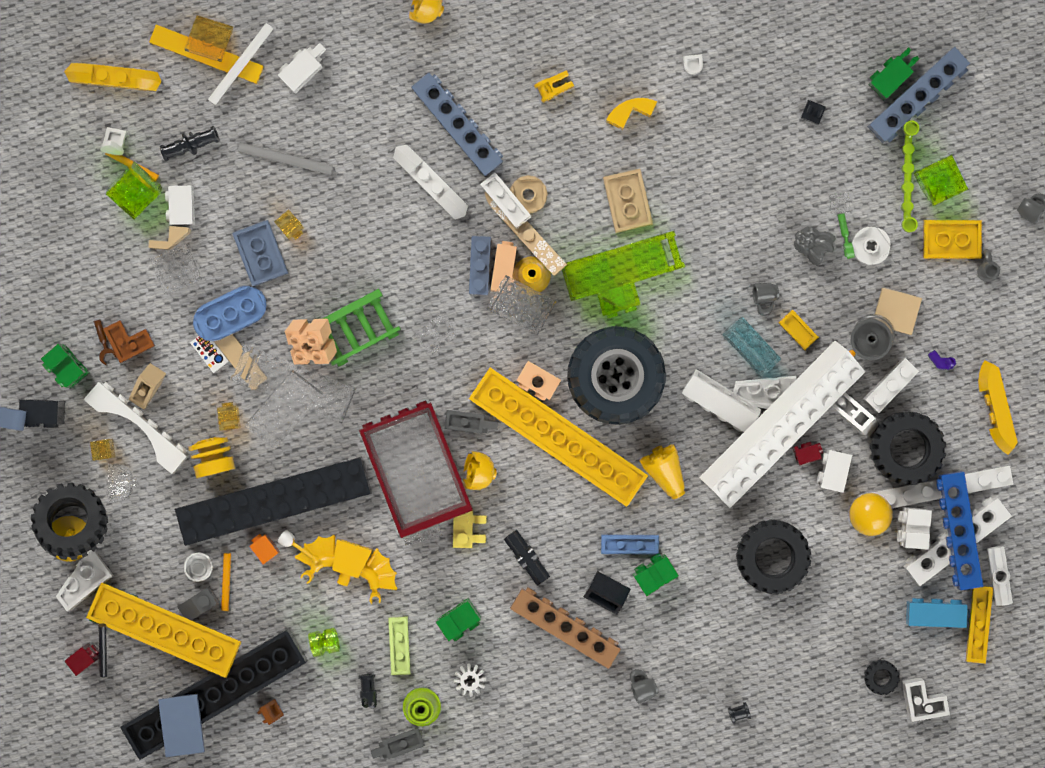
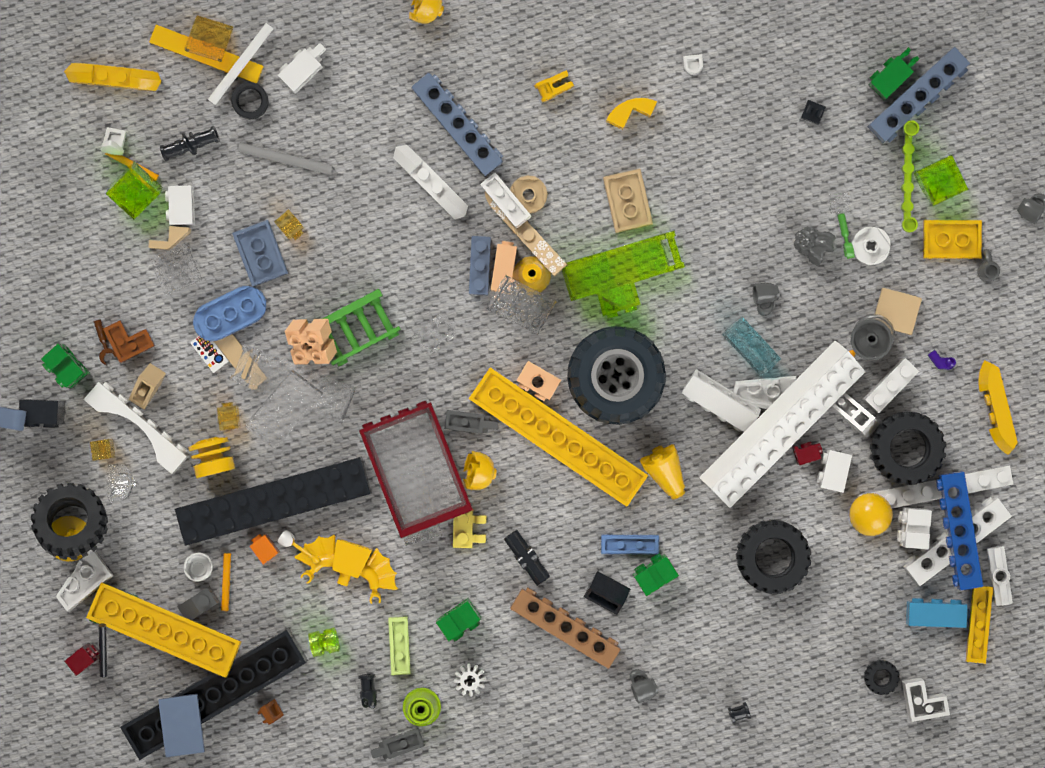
yellow tile [778,309,819,351] -> none
none -> black tyre [231,82,269,120]

